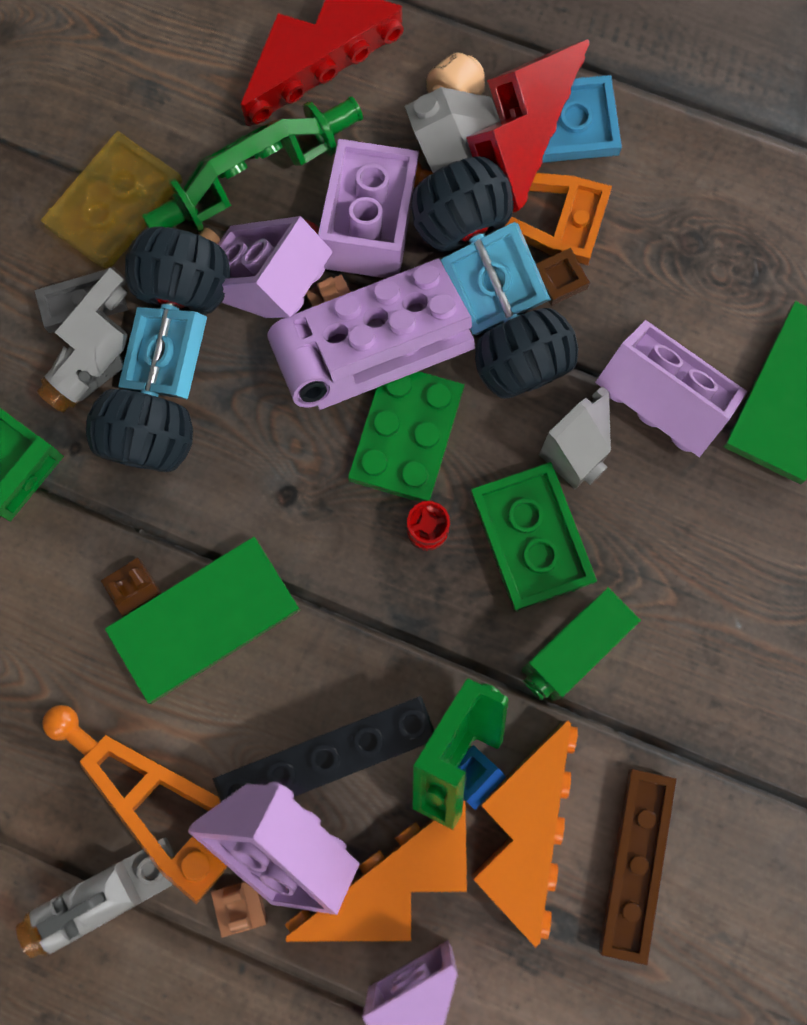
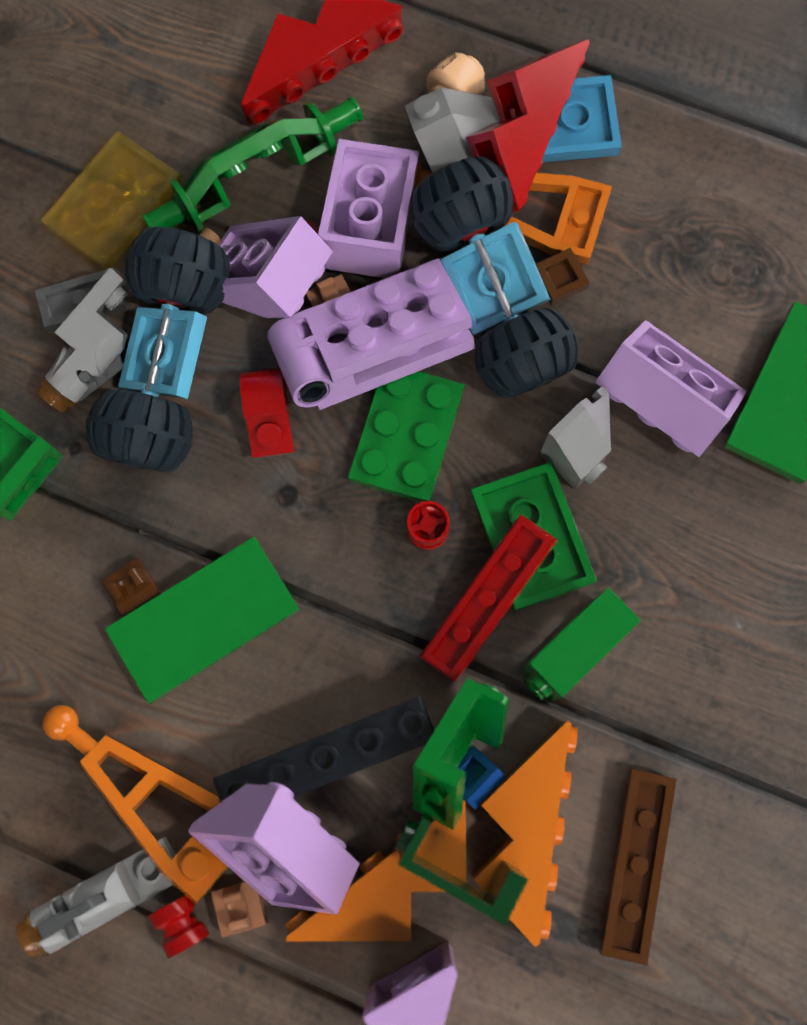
none -> red wheel [148,895,210,959]
none -> red brick [240,367,295,458]
none -> dark green panel [395,814,529,926]
none -> red tile [420,514,558,683]

